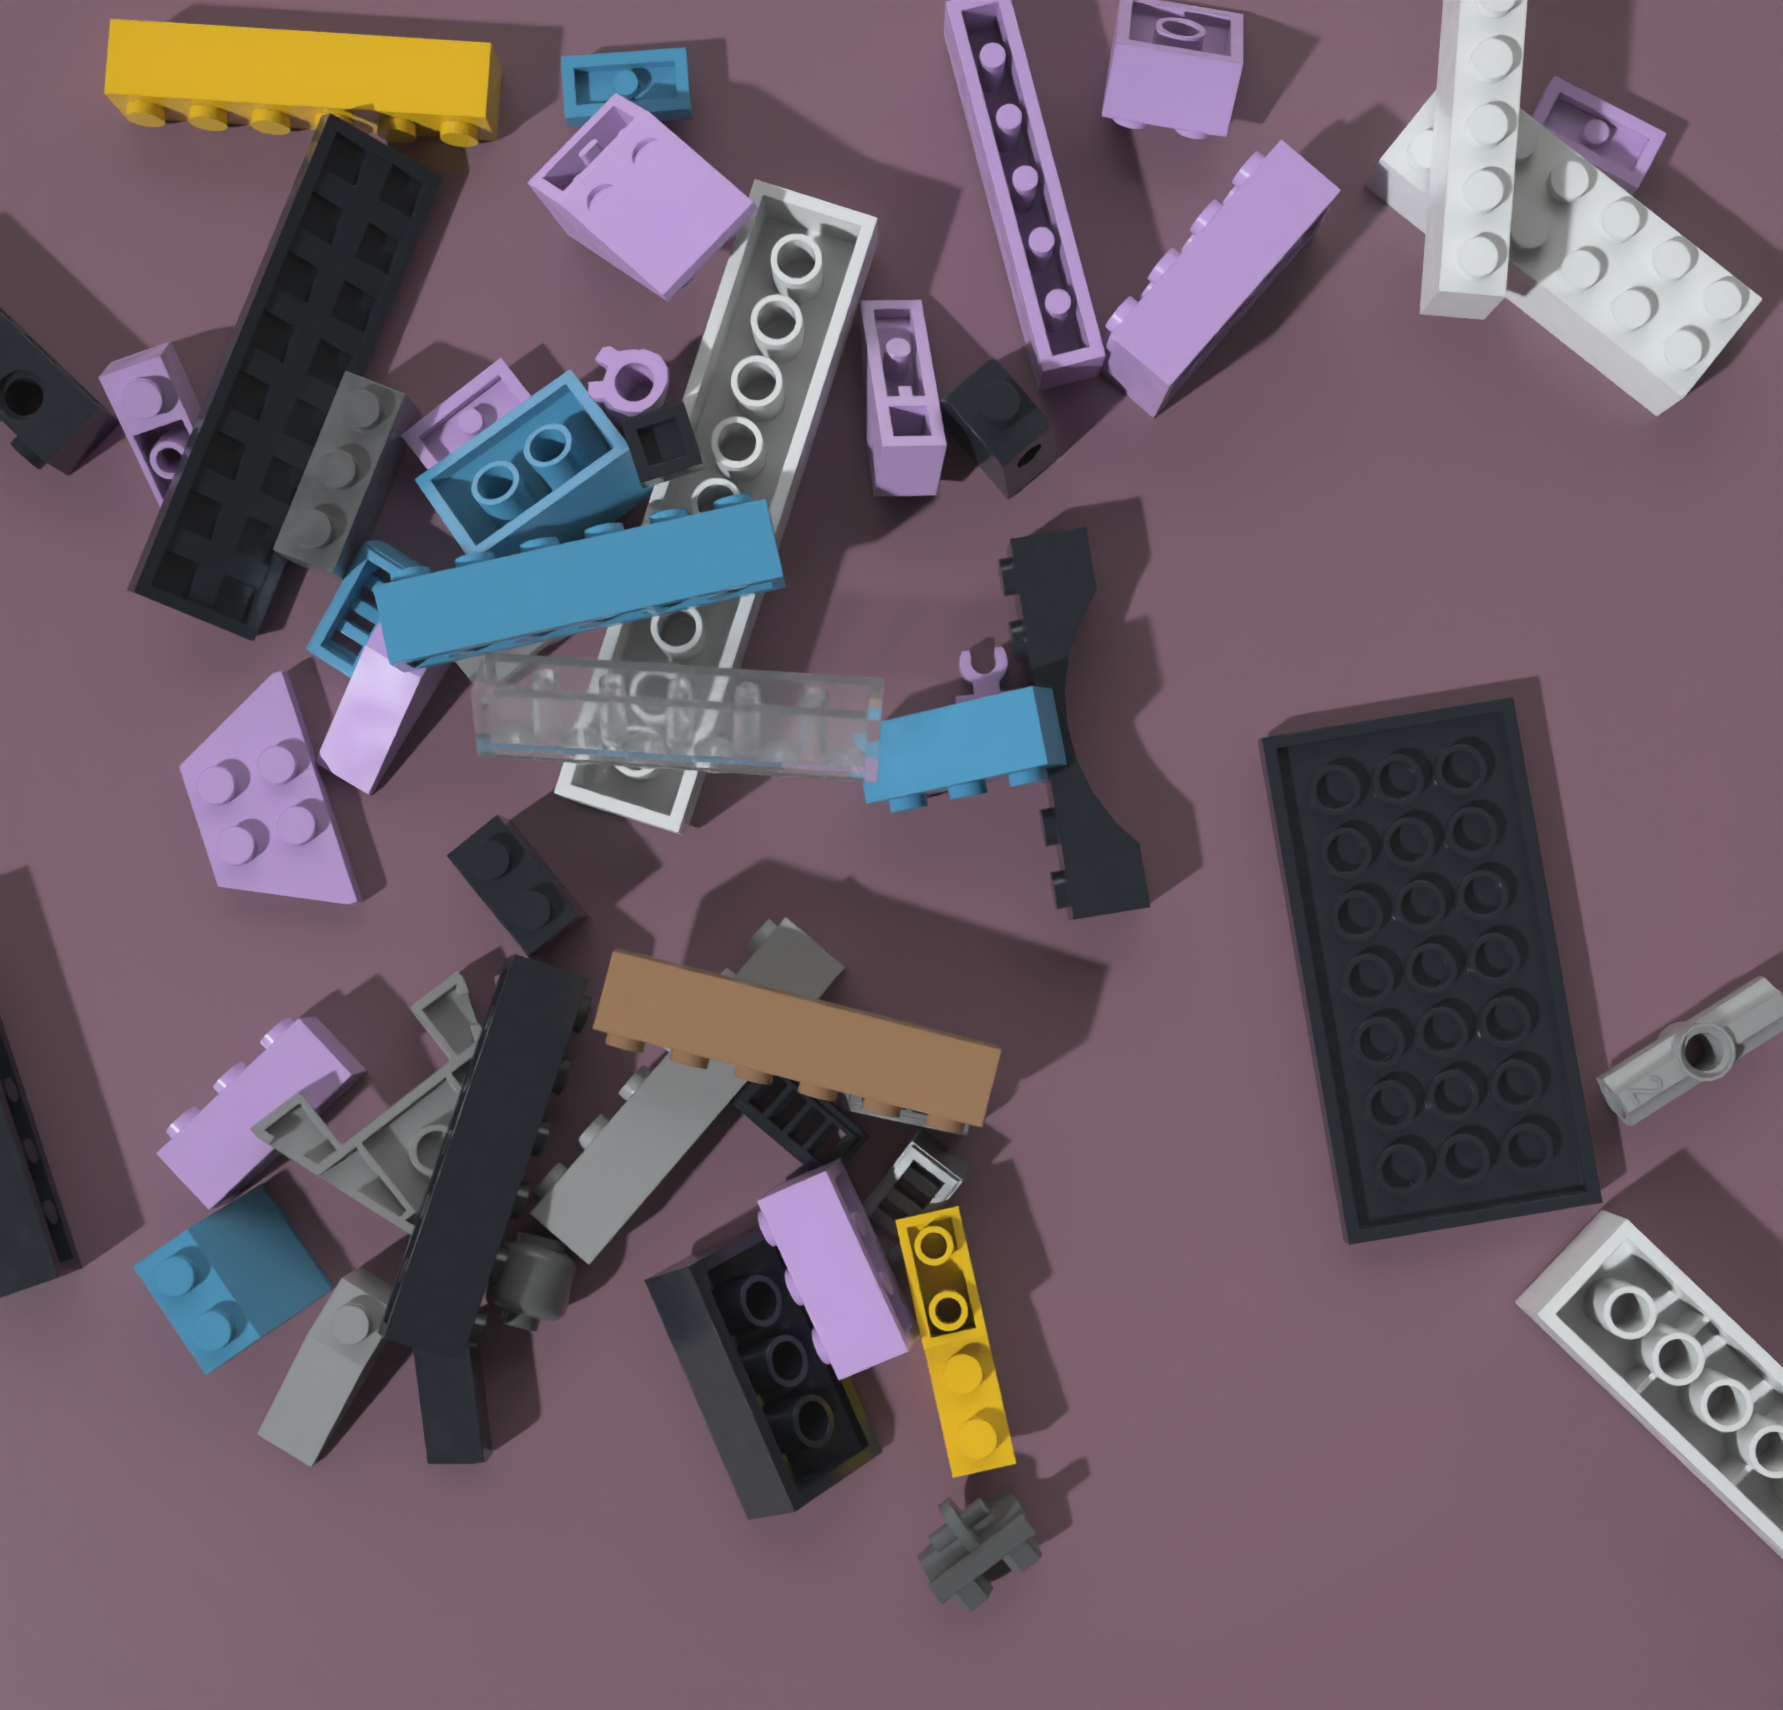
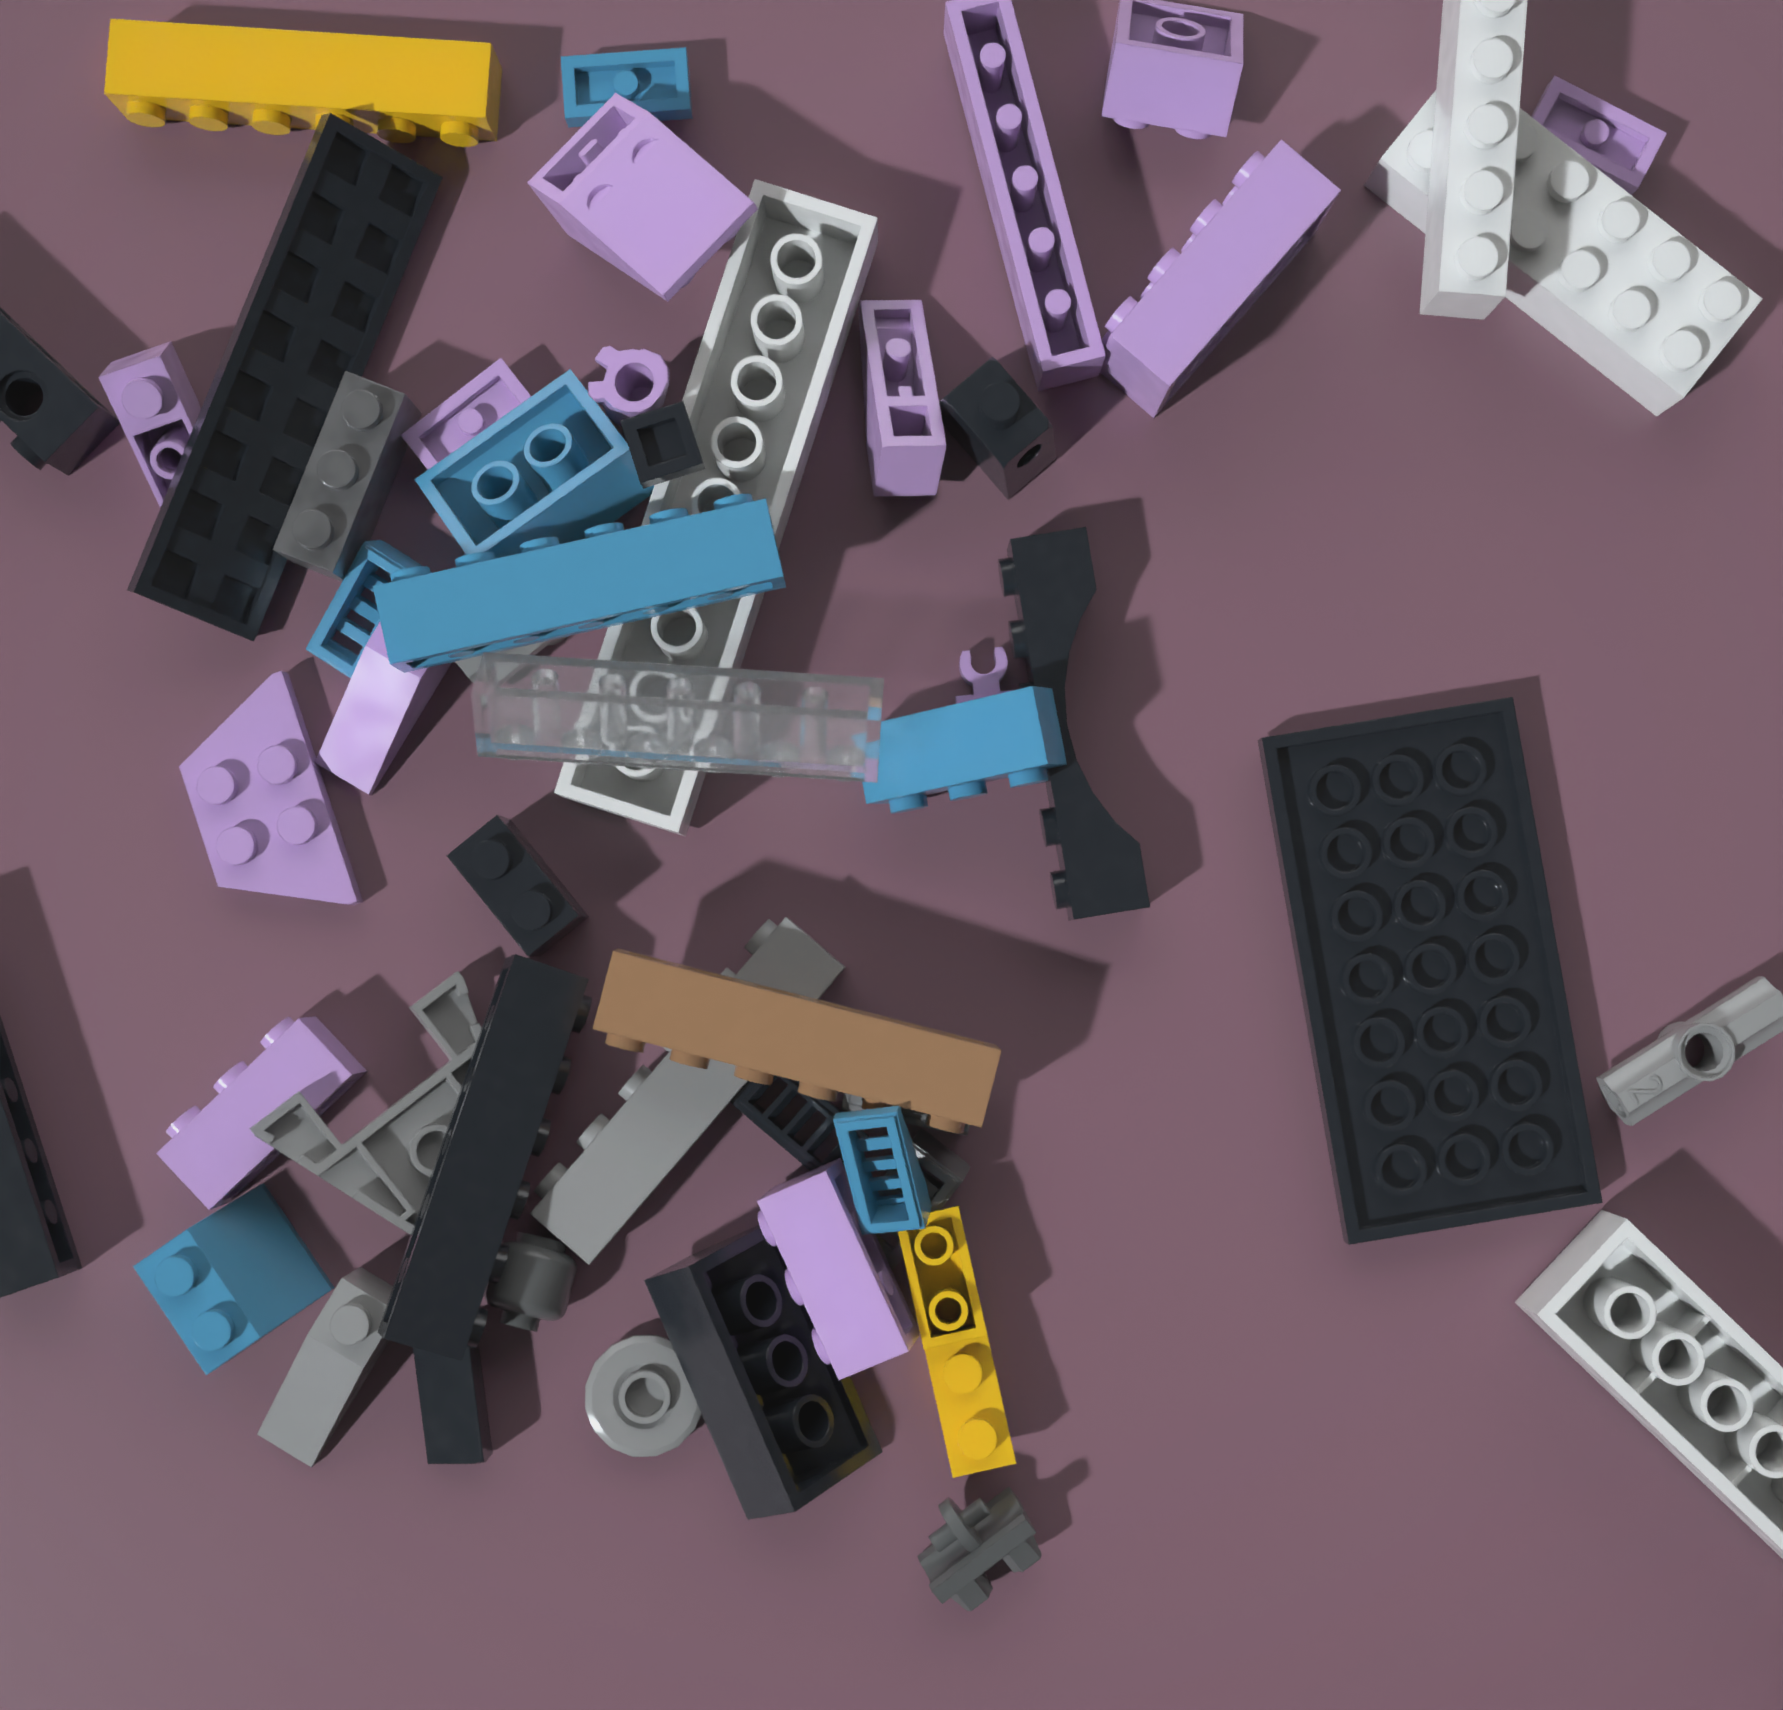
none -> light grey wheel [585,1335,701,1457]
none -> dark azure slope [833,1106,932,1235]

